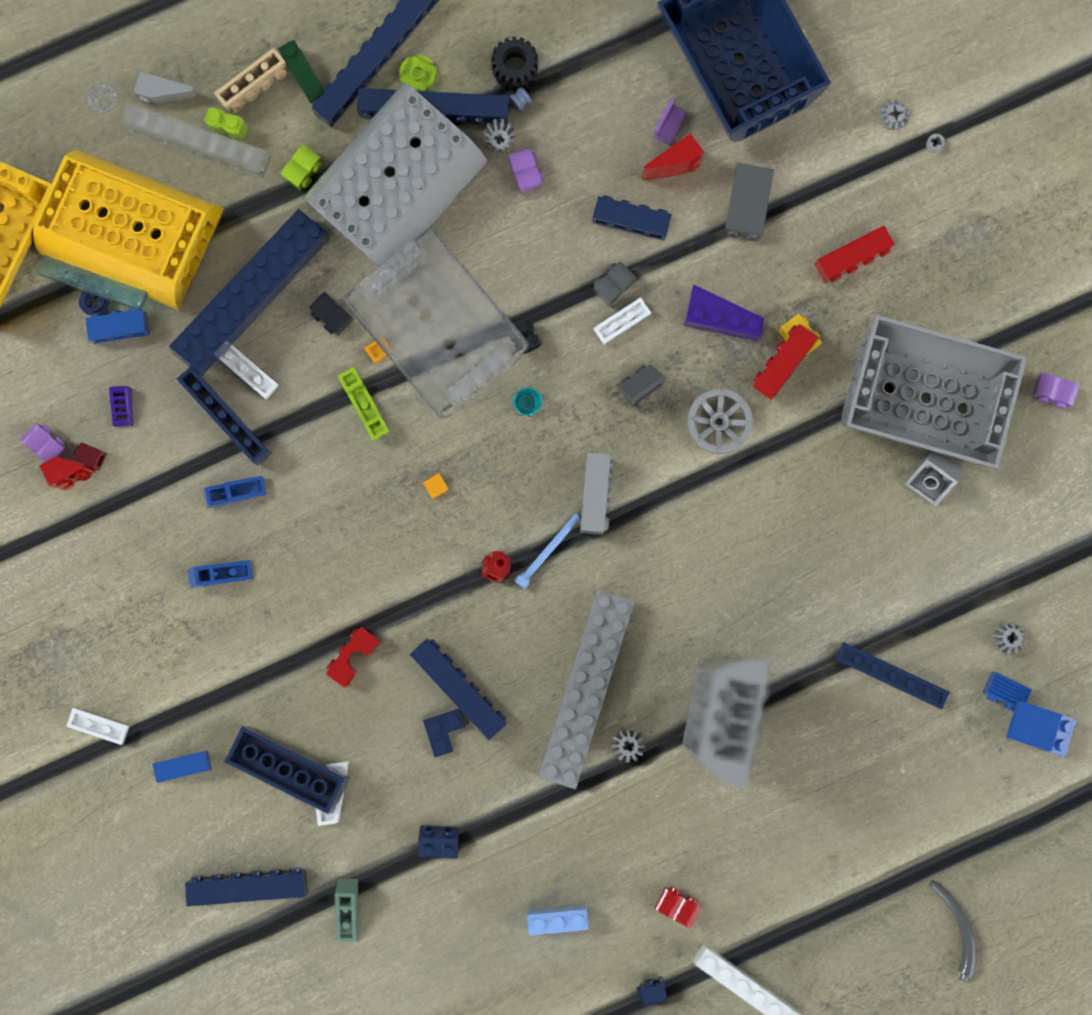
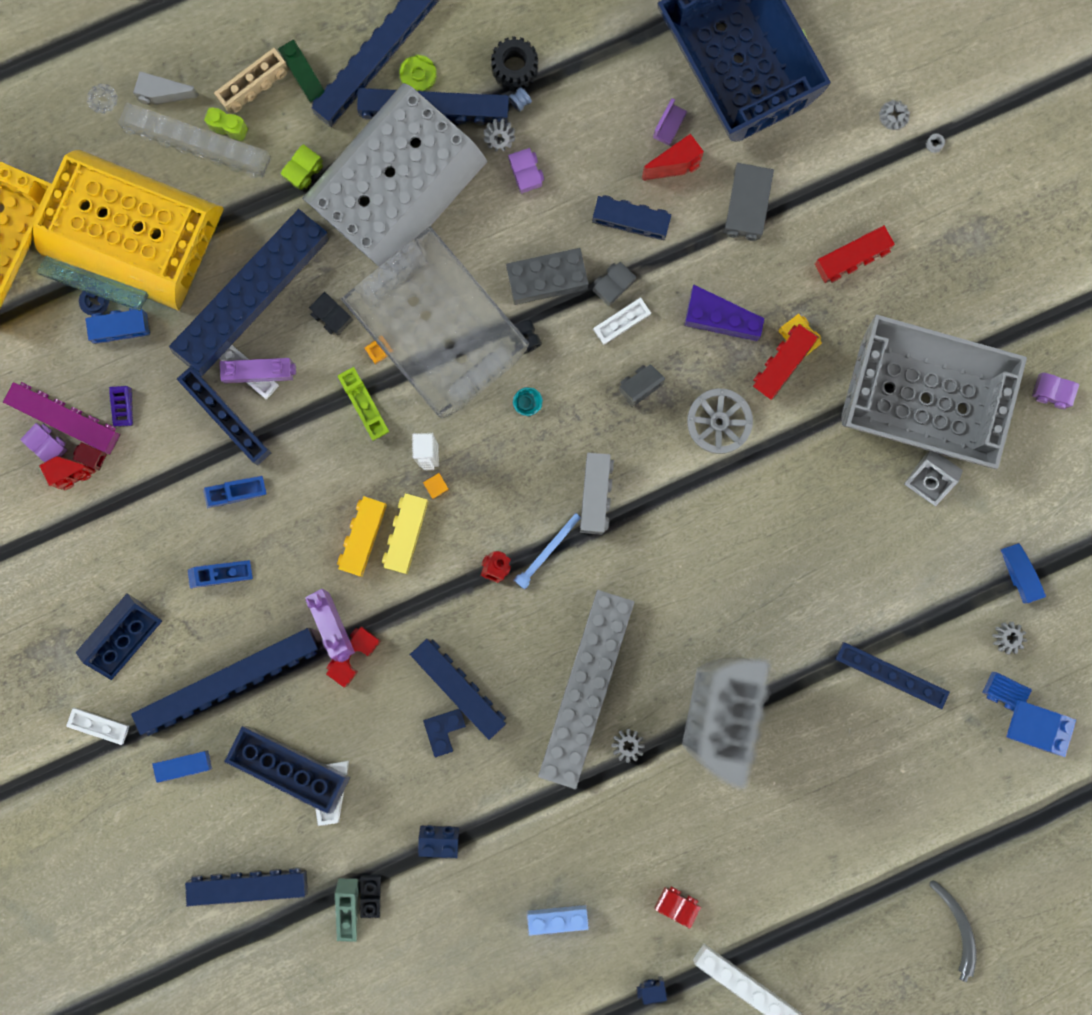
none -> magenta brick [3,382,121,455]
none -> dark blue slope [75,593,162,680]
none -> dark blue brick [131,628,320,736]
none -> medium lavender brick [220,358,296,383]
none -> medium lavender brick [305,589,355,662]
none -> yellow brick [337,496,387,577]
none -> black slope [360,874,381,918]
none -> light yellow brick [382,493,429,575]
none -> white brick [413,434,439,470]
none -> dark grey brick [506,248,589,305]
none -> blue slope [1000,543,1046,604]

